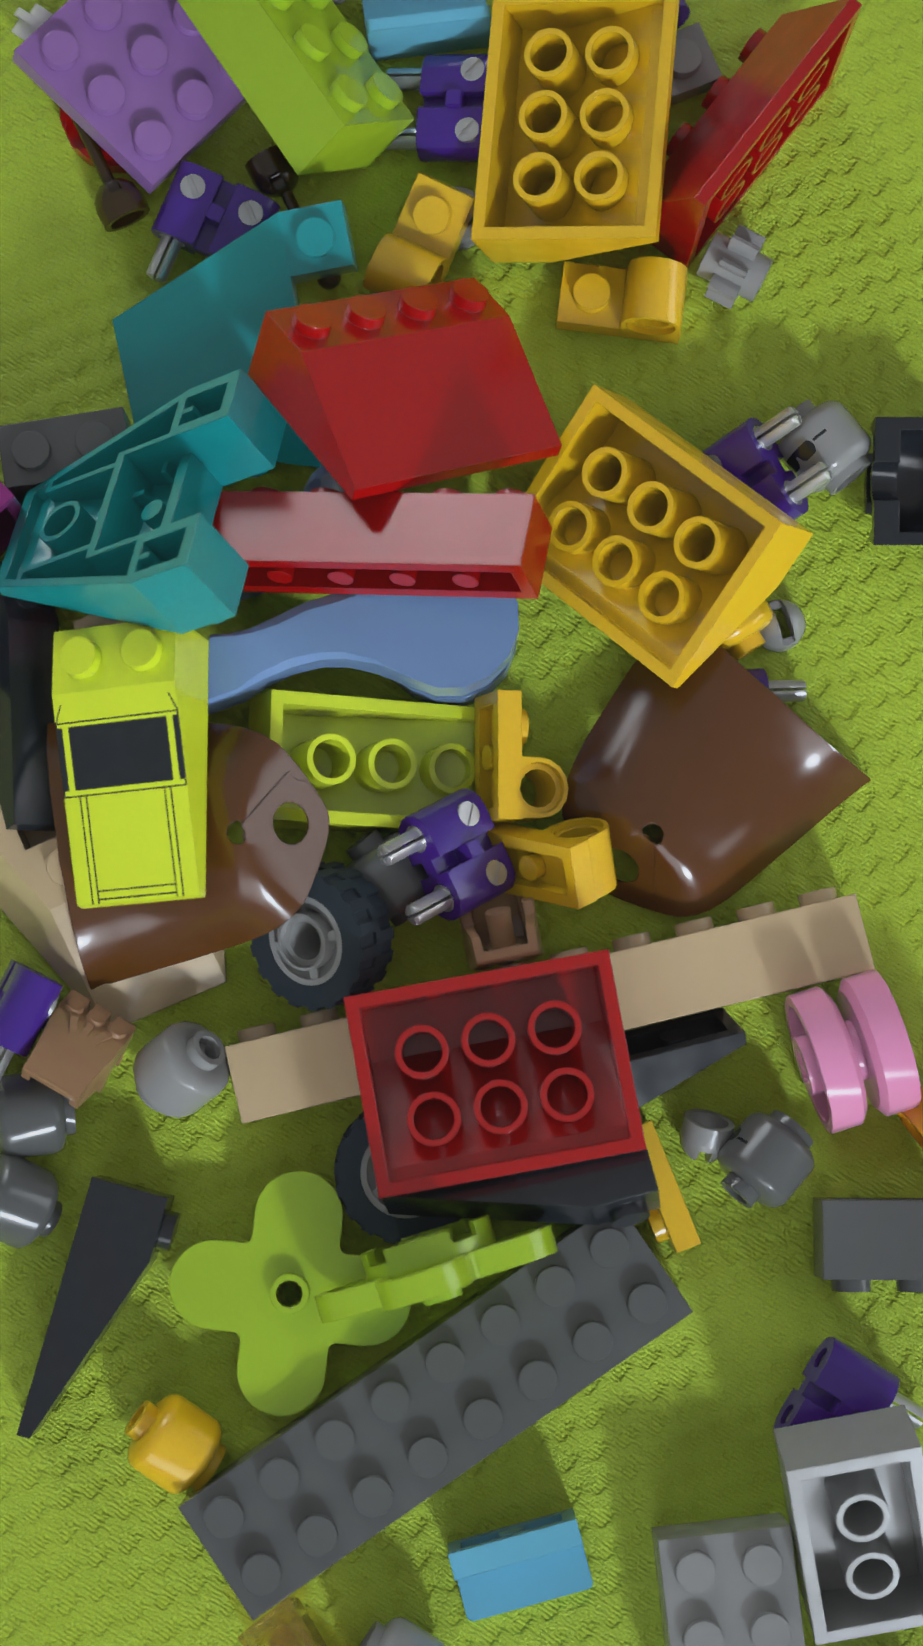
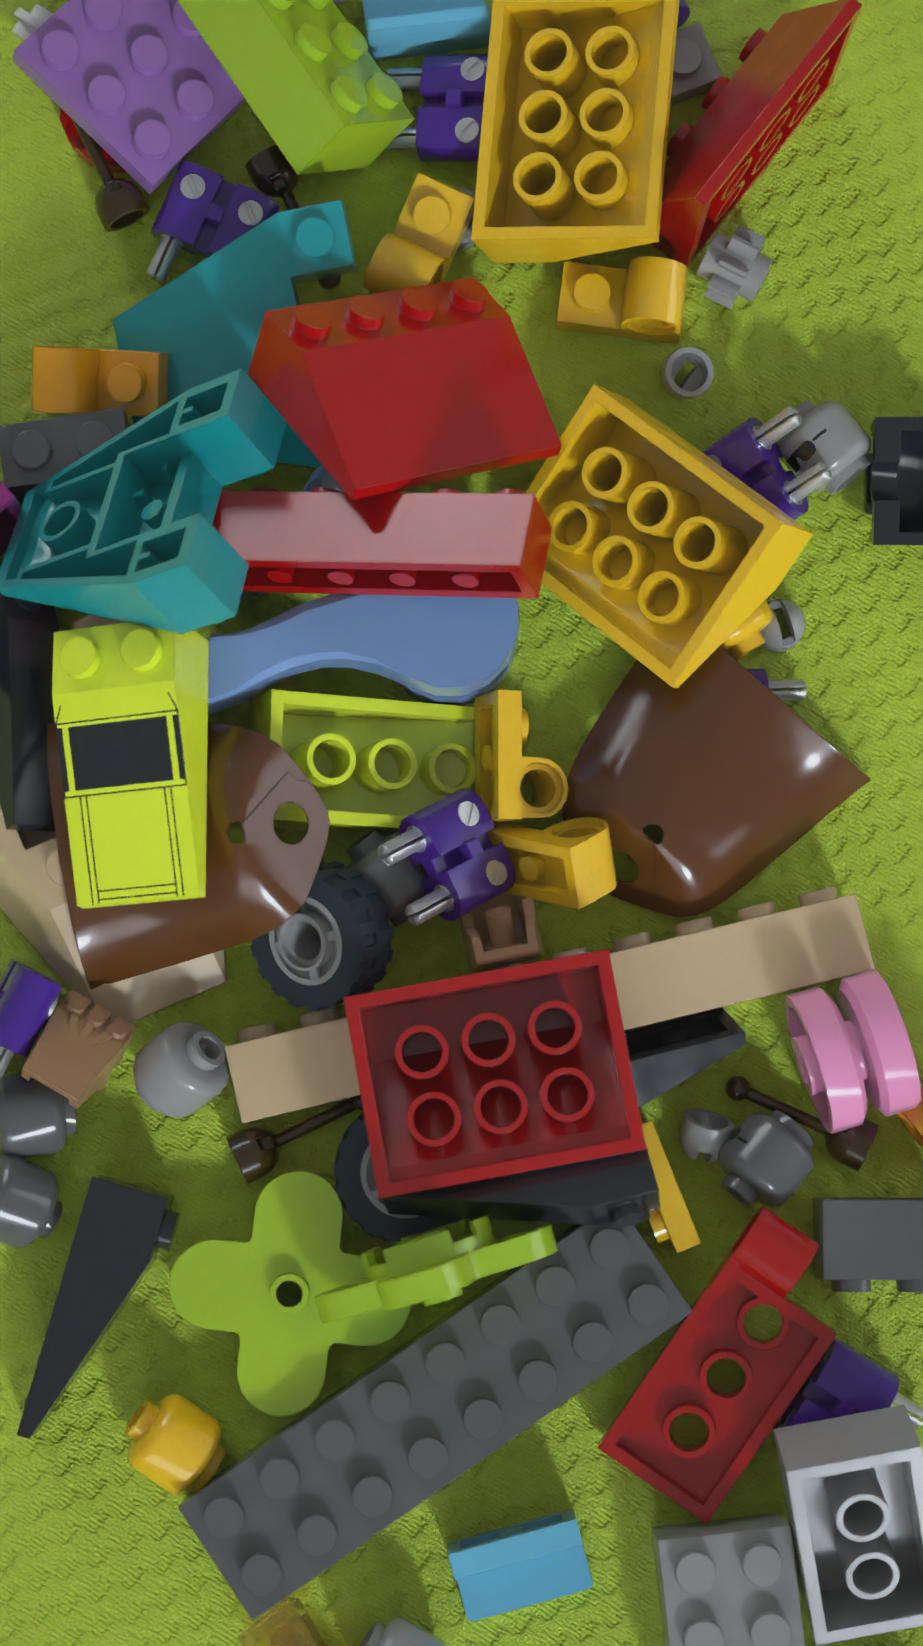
none -> light orange plate [31,346,169,416]
none -> dark brown hinge [226,1095,363,1184]
none -> red hinge [598,1205,837,1524]
none -> light grey hinge [660,347,714,400]
none -> dark brown hinge [725,1076,879,1172]

